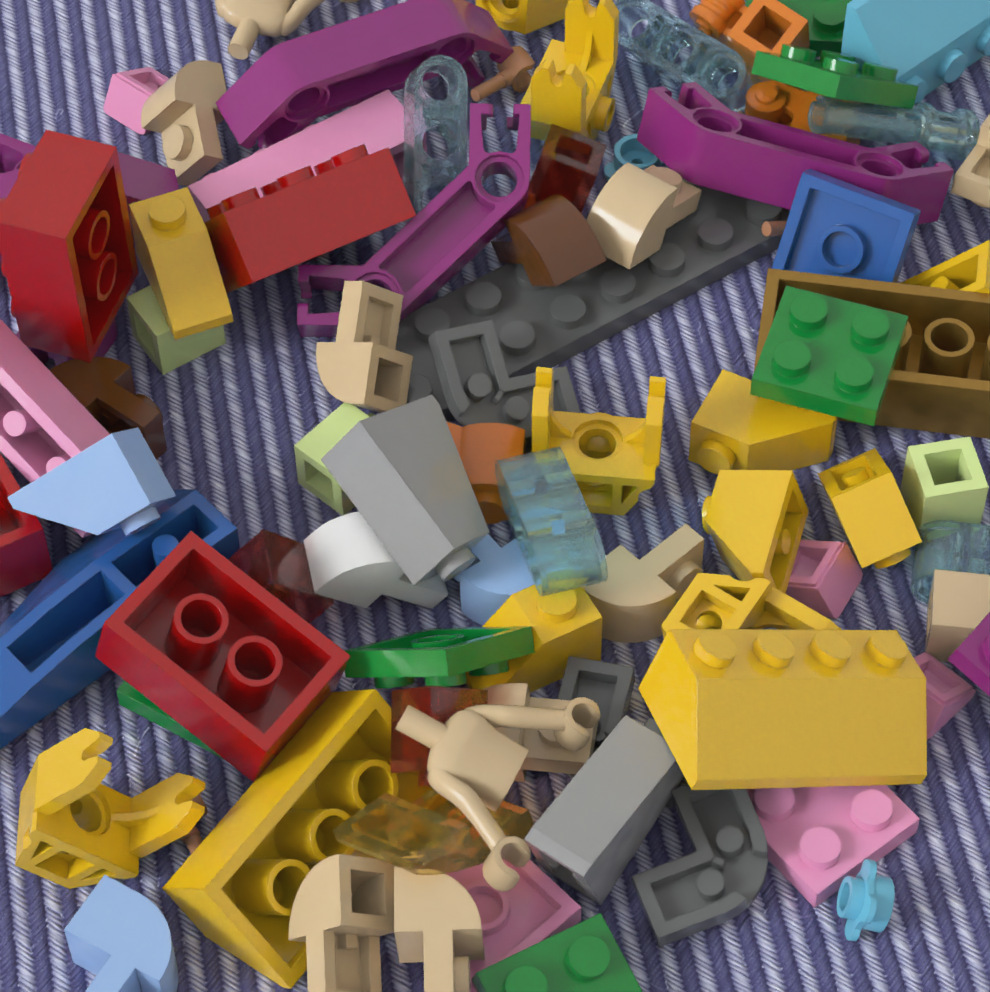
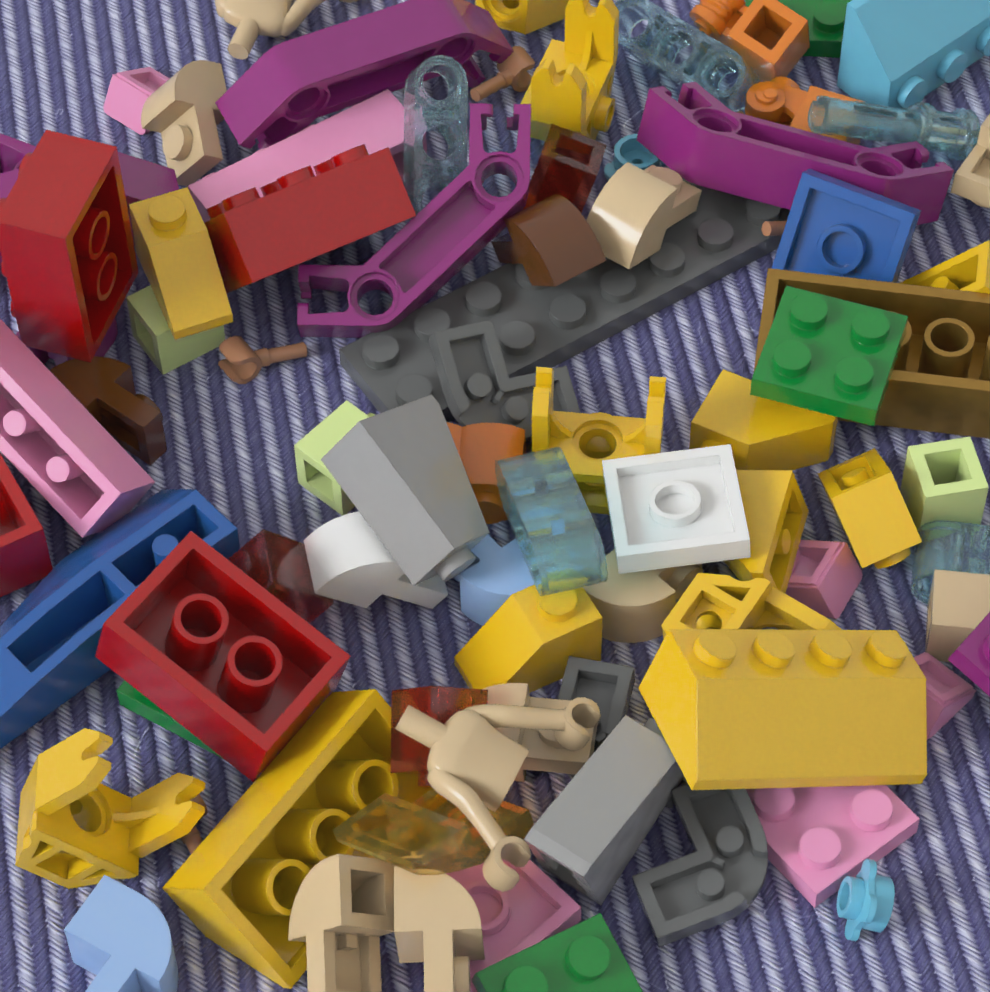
light blue slope [7,427,176,537] -> none
tan brick [316,281,413,413] -> none
green plate [344,626,535,689] -> none
green plate [751,44,919,109] -> none
none -> nougat hand [218,336,307,384]
none -> white plate [602,444,751,574]

